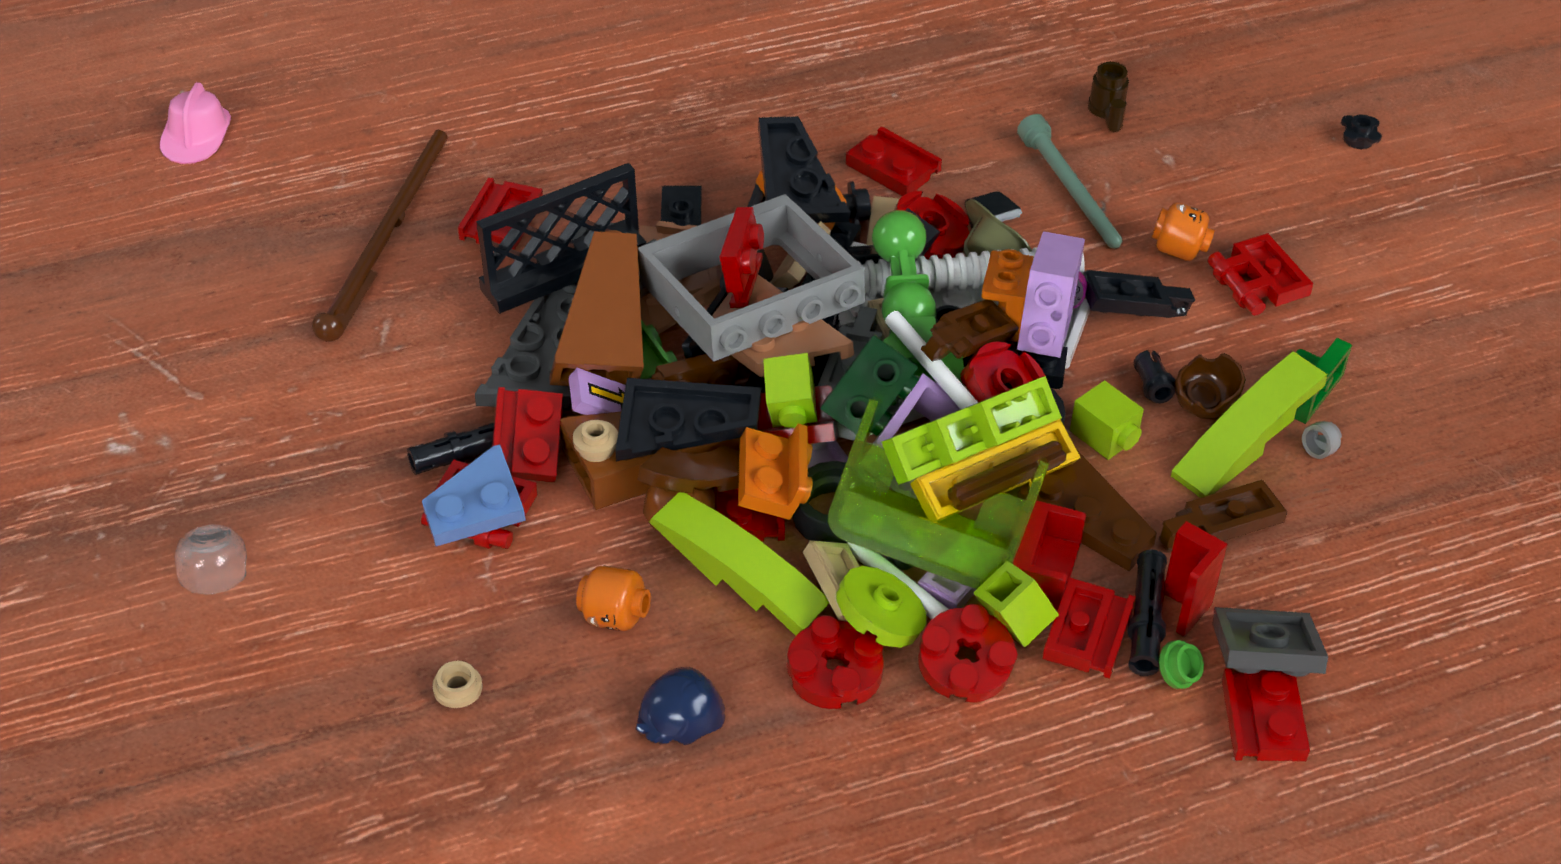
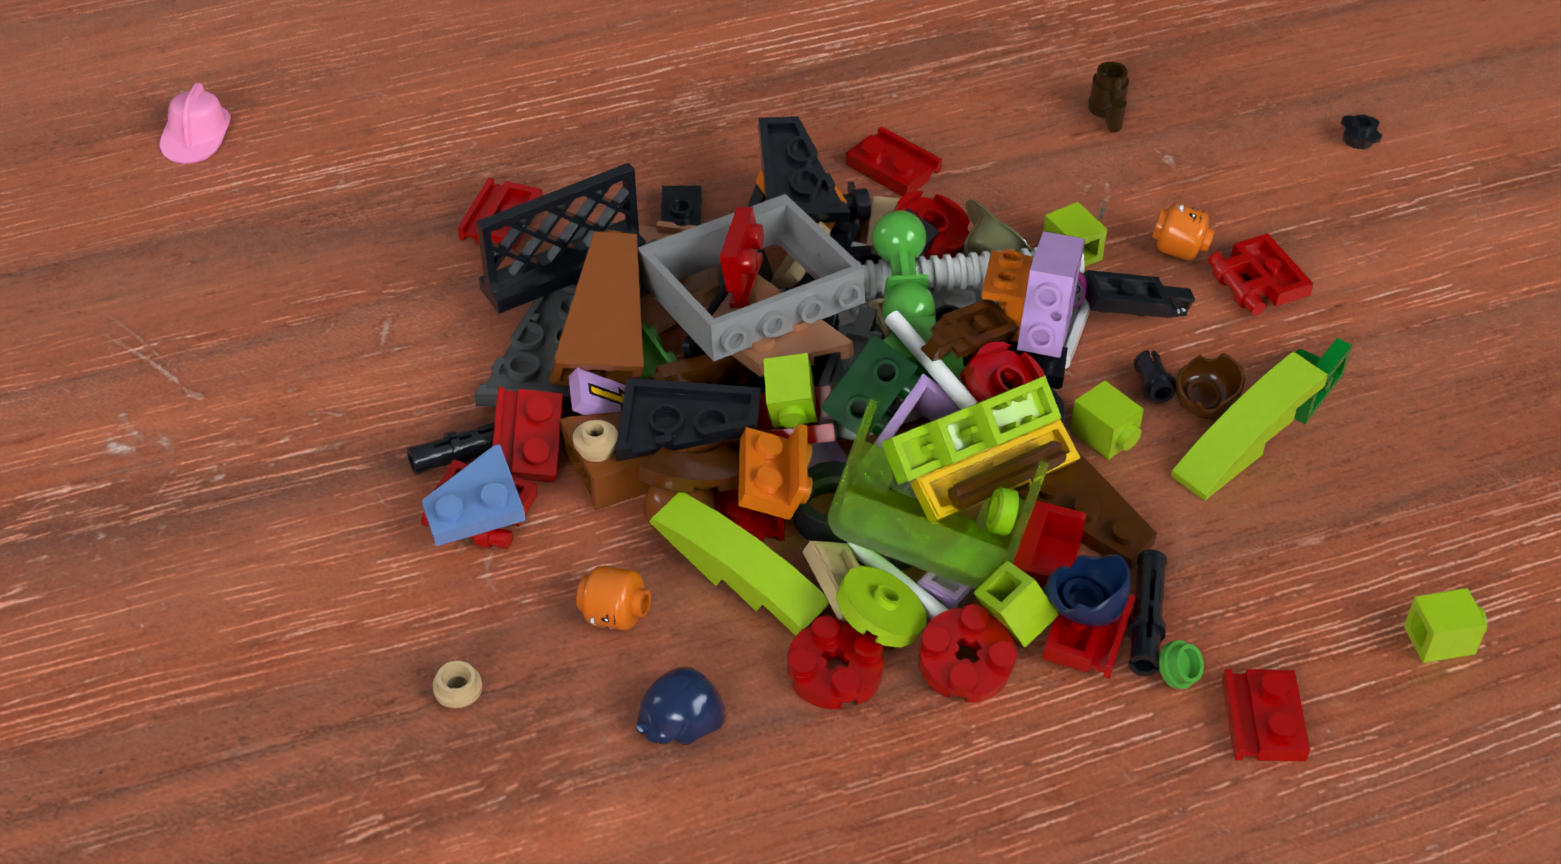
clear hair [174,524,247,595] -> none
reddish brown bar [312,130,448,342] -> none
black slope [964,191,1022,228] -> none
sand green piece [1017,114,1122,249] -> none
reddish brown hinge [1159,480,1287,552] -> none
red panel [1164,521,1228,637] -> none
dark grey plate [1212,607,1328,677] -> none
light grey hinge [1302,421,1342,459] -> none
none -> lime tile [986,487,1019,536]
none -> dark blue hair [1042,554,1131,627]
none -> lime brick [1043,202,1107,267]
none -> lime brick [1404,588,1488,663]

